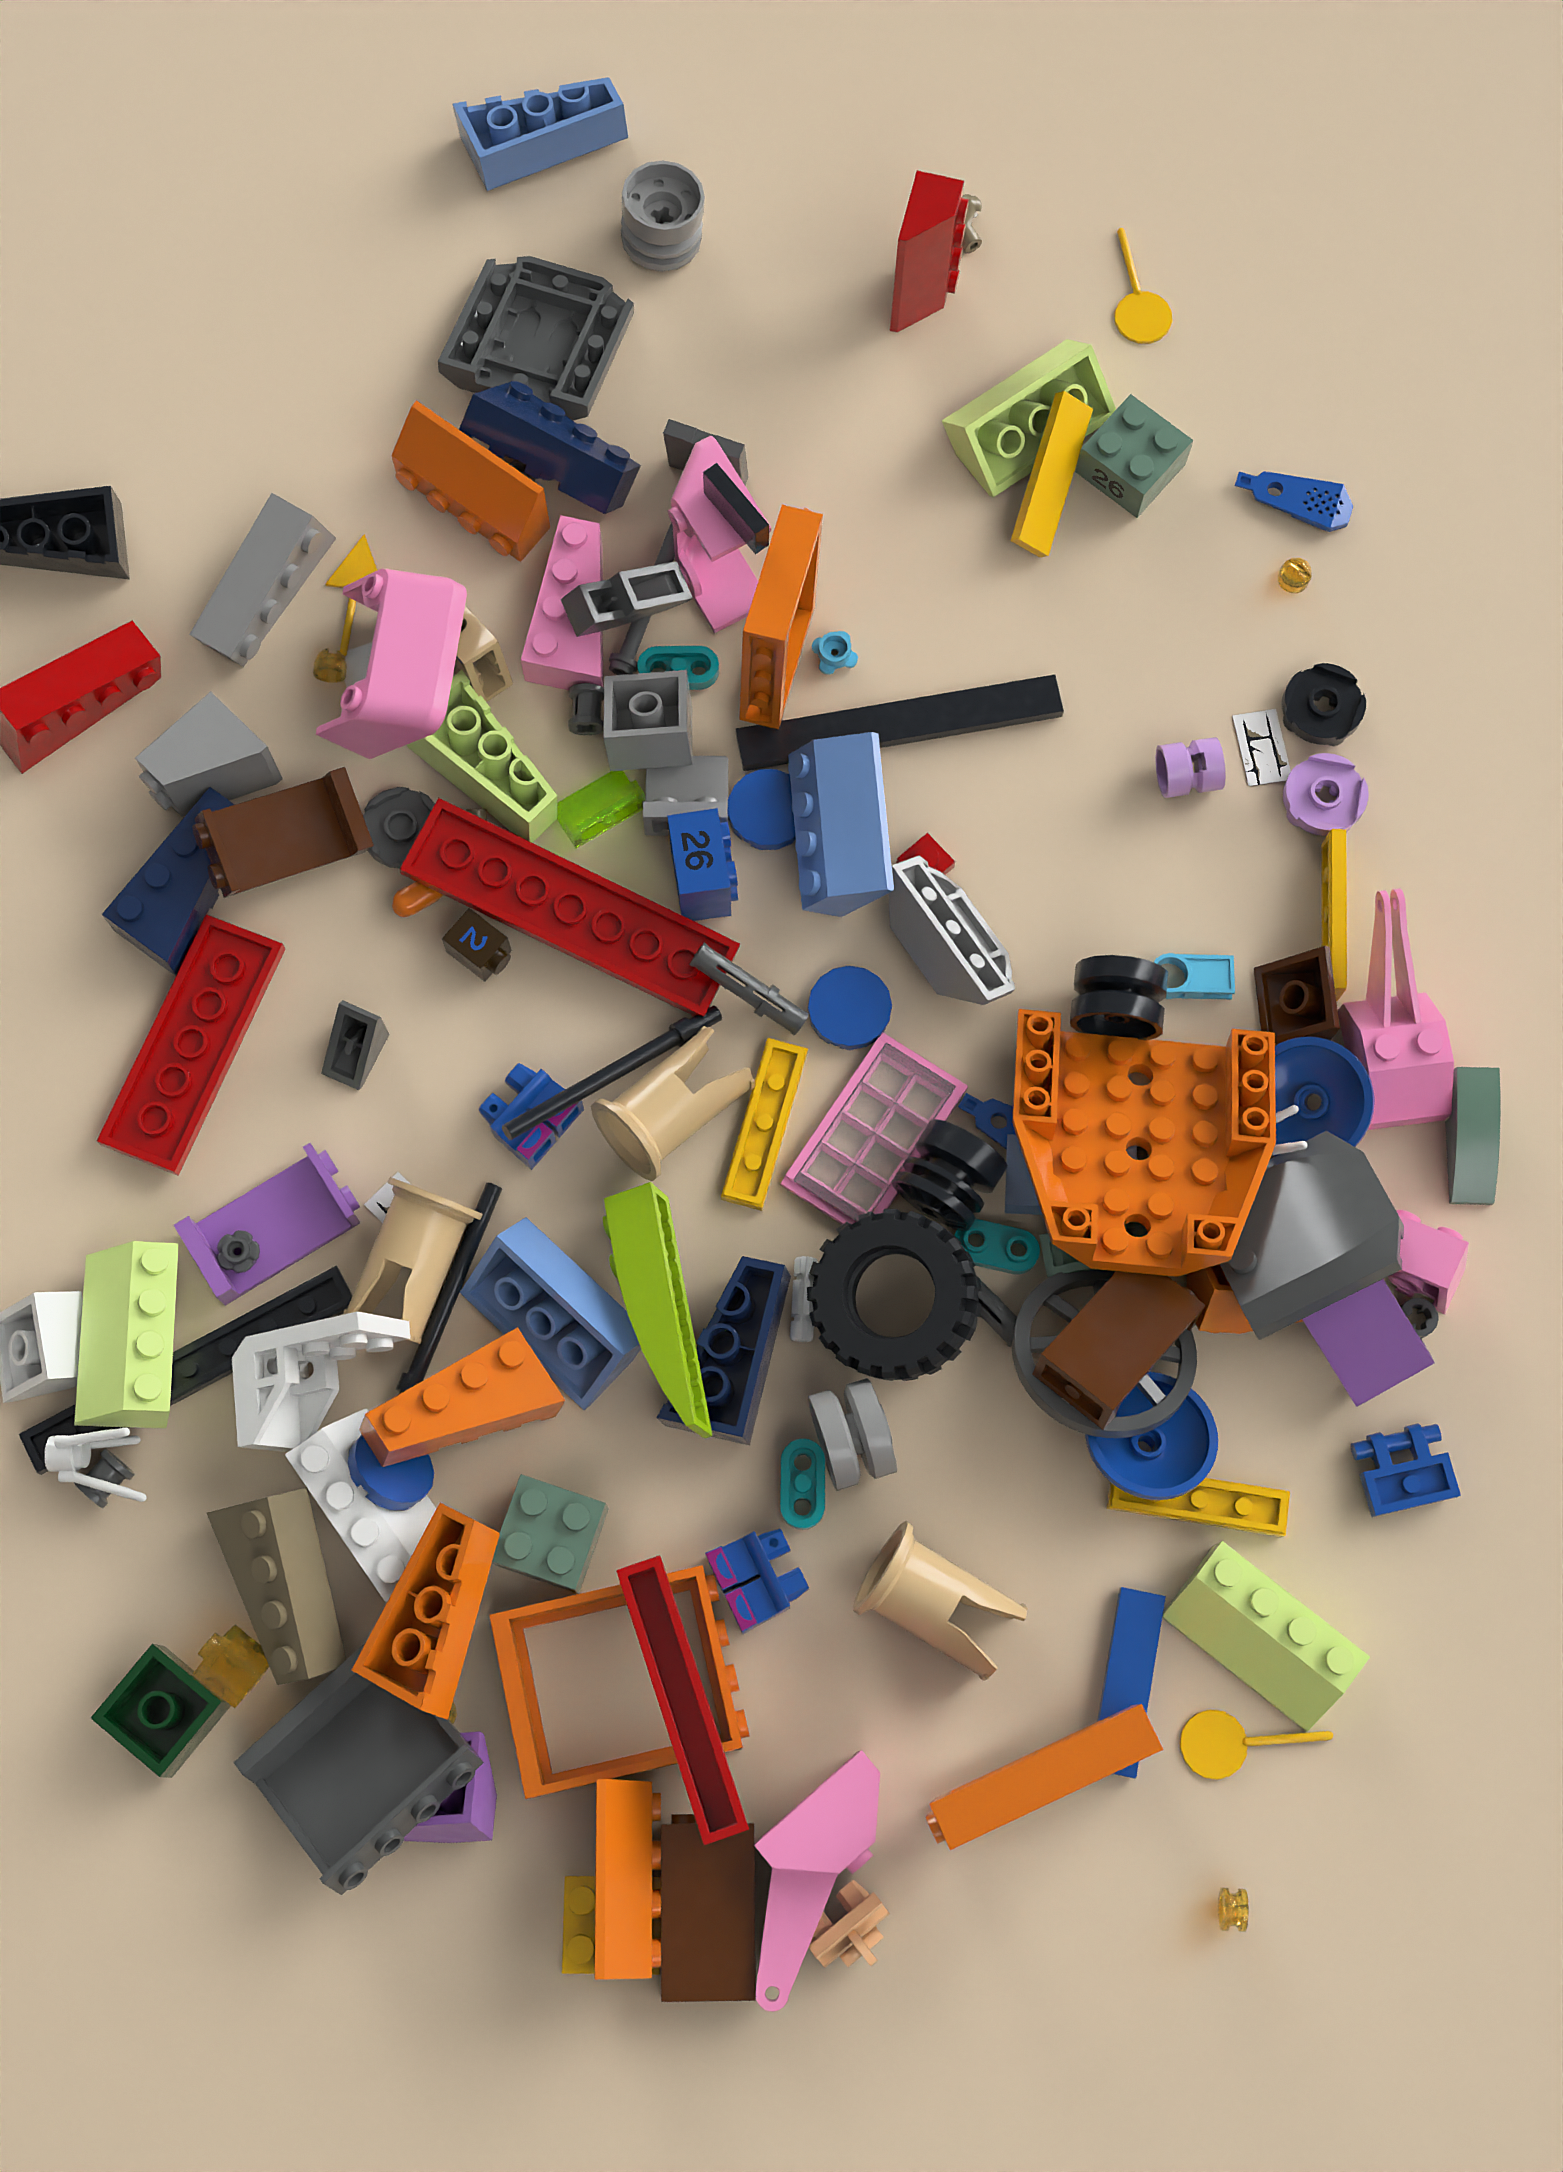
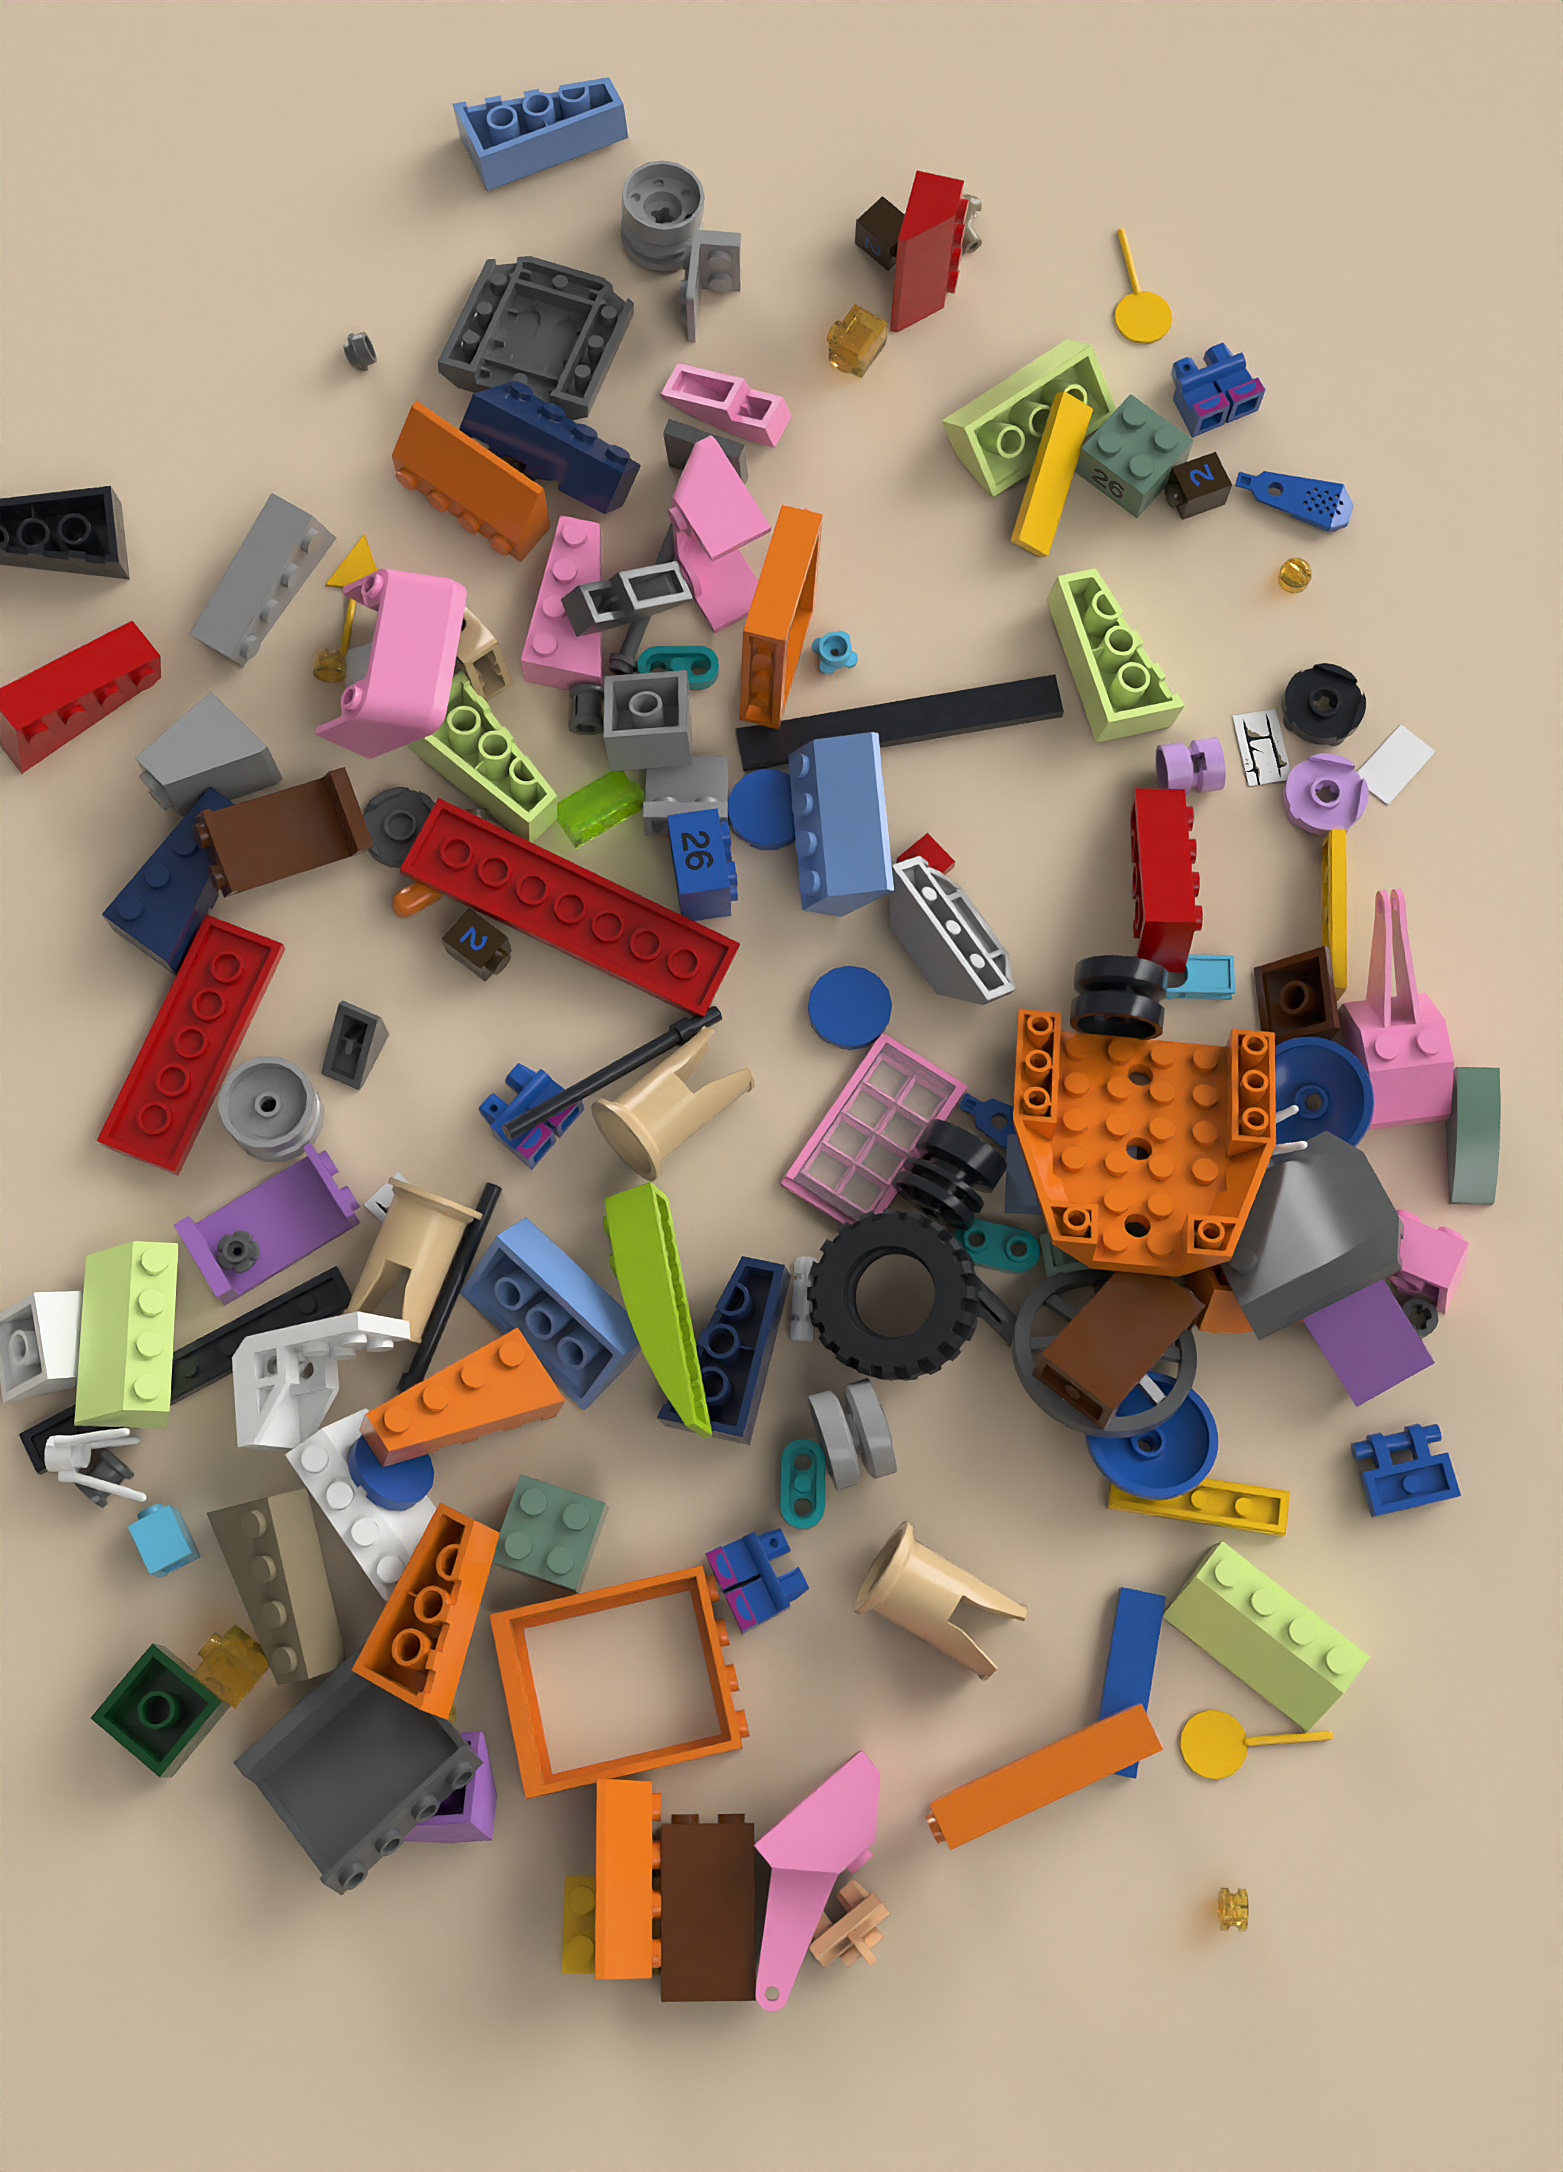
red brick [616,1555,749,1845] -> none
dark grey pin [689,942,809,1035] -> none
black tile [703,463,769,555] -> none
yellow tile [721,1038,808,1211] -> none
none -> medium azure brick [128,1503,201,1578]
none -> light grey wheel [218,1057,324,1162]
none -> dark grey plate [343,332,377,371]
none -> bright pink slope [660,363,792,448]
none -> light grey bracket [679,229,742,342]
none -> clear yellow brick [826,304,888,379]
none -> dark brown brick [855,196,905,271]
none -> yellowish green wedge [1046,568,1185,743]
none -> red wedge [1130,788,1203,973]
none -> dark brown brick [1165,452,1232,520]
none -> blue hips [1171,342,1266,438]
none -> white sticker [1357,724,1436,805]

